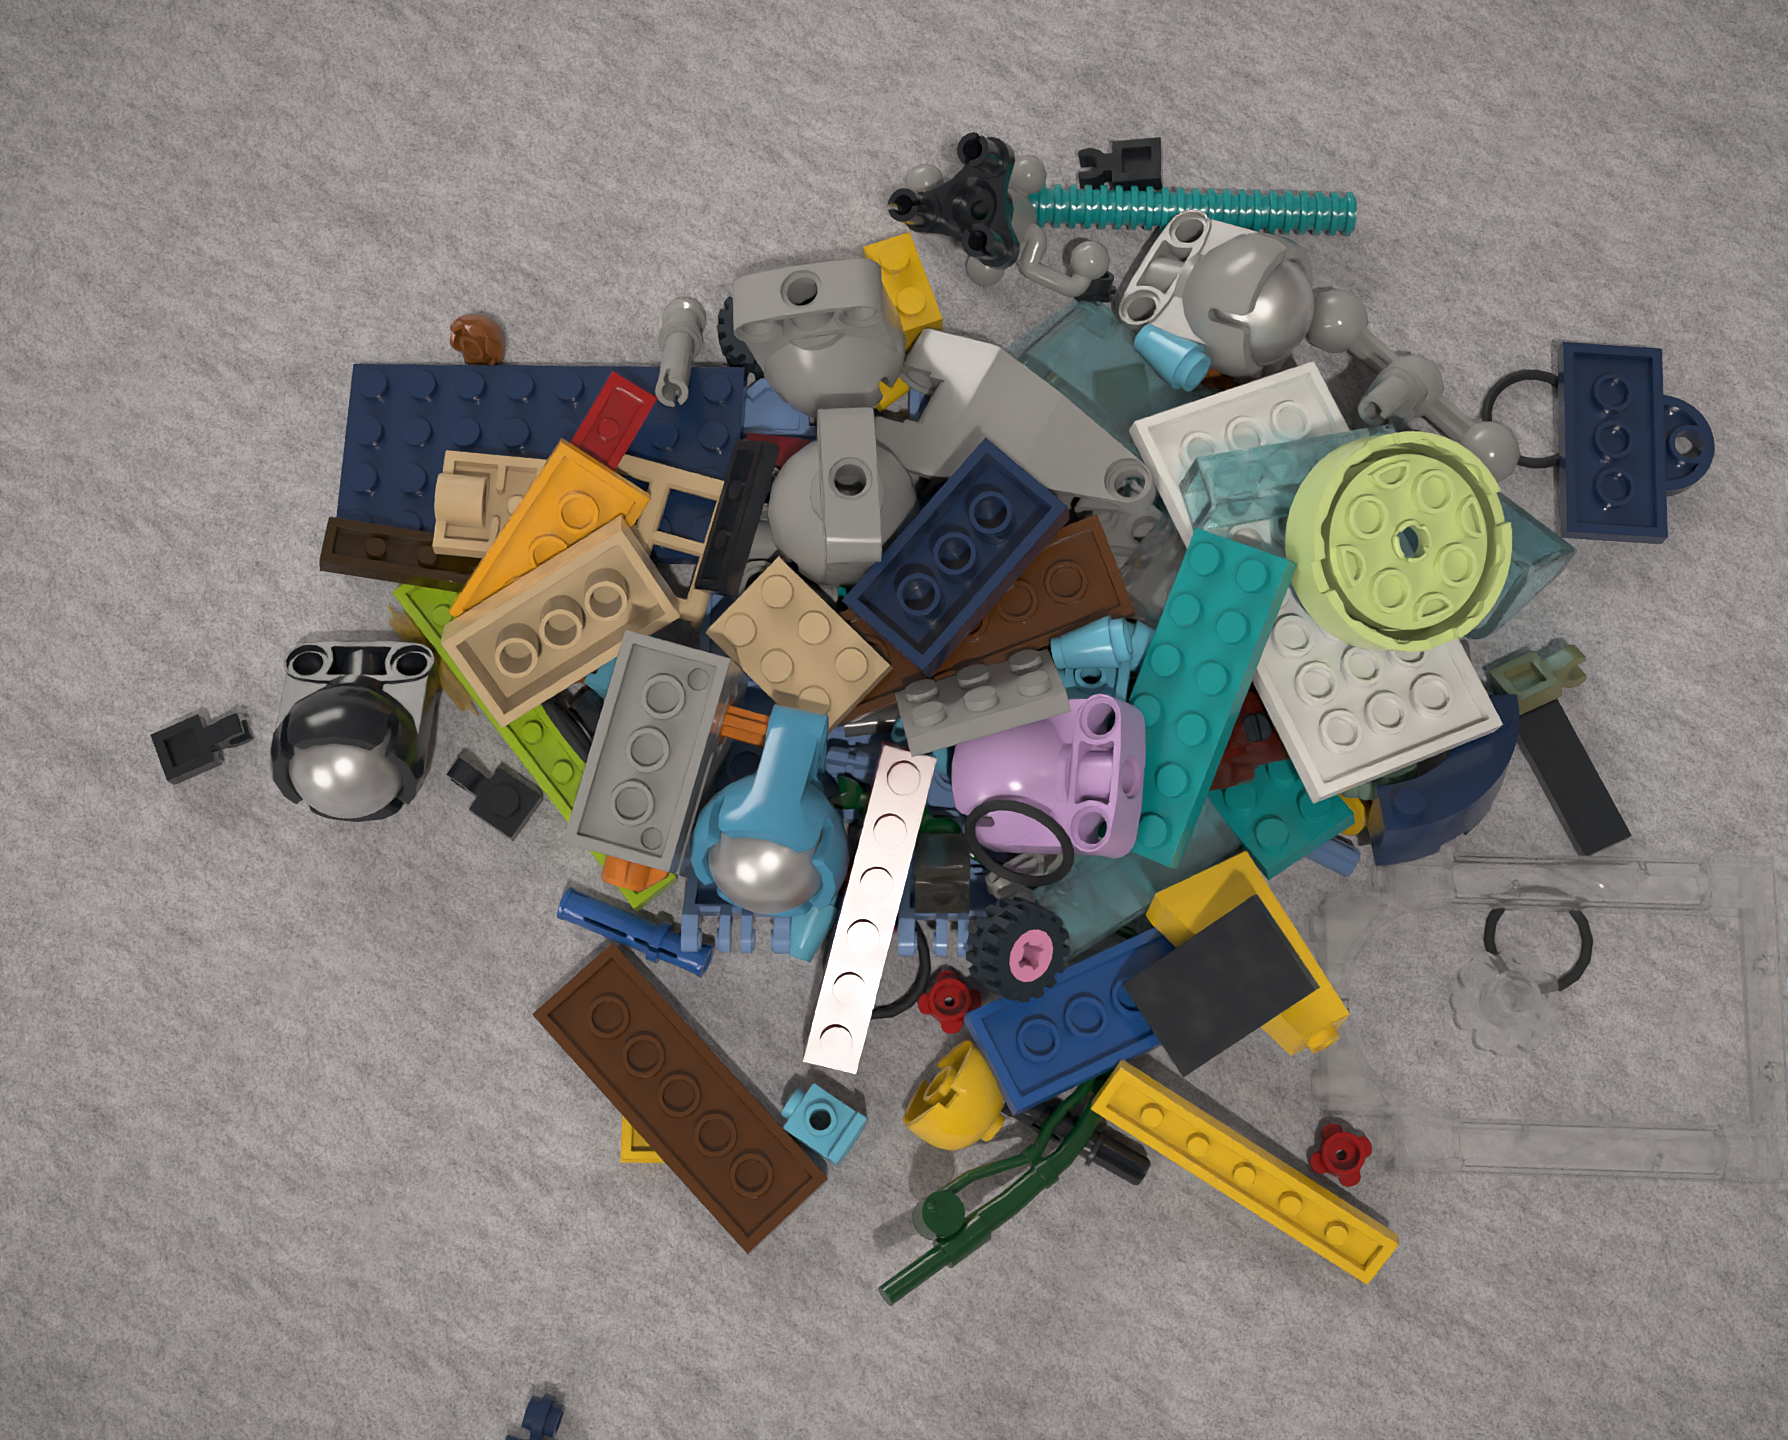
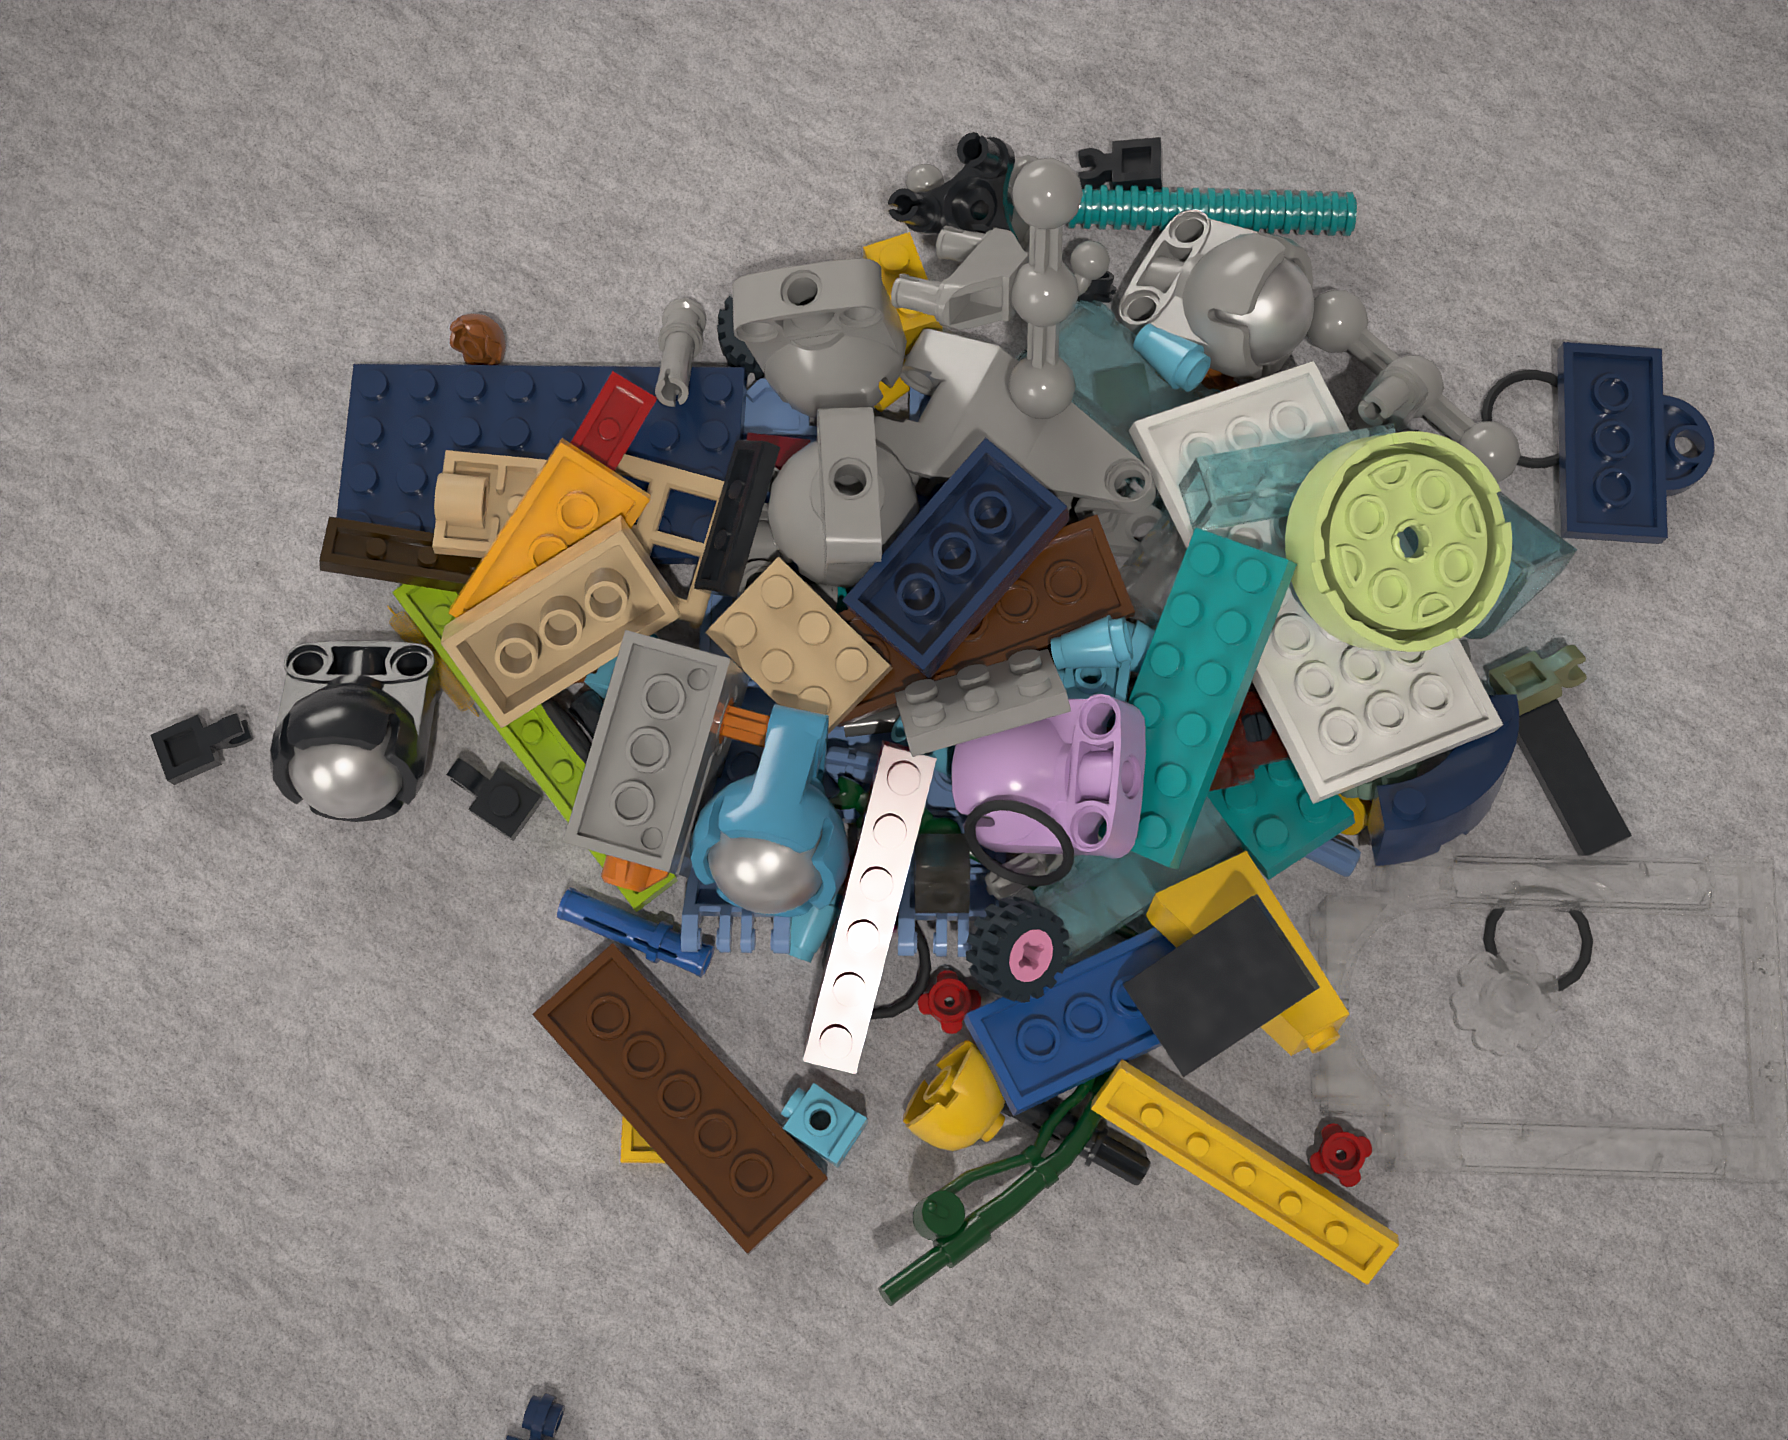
none -> light grey connector [891,158,1083,419]

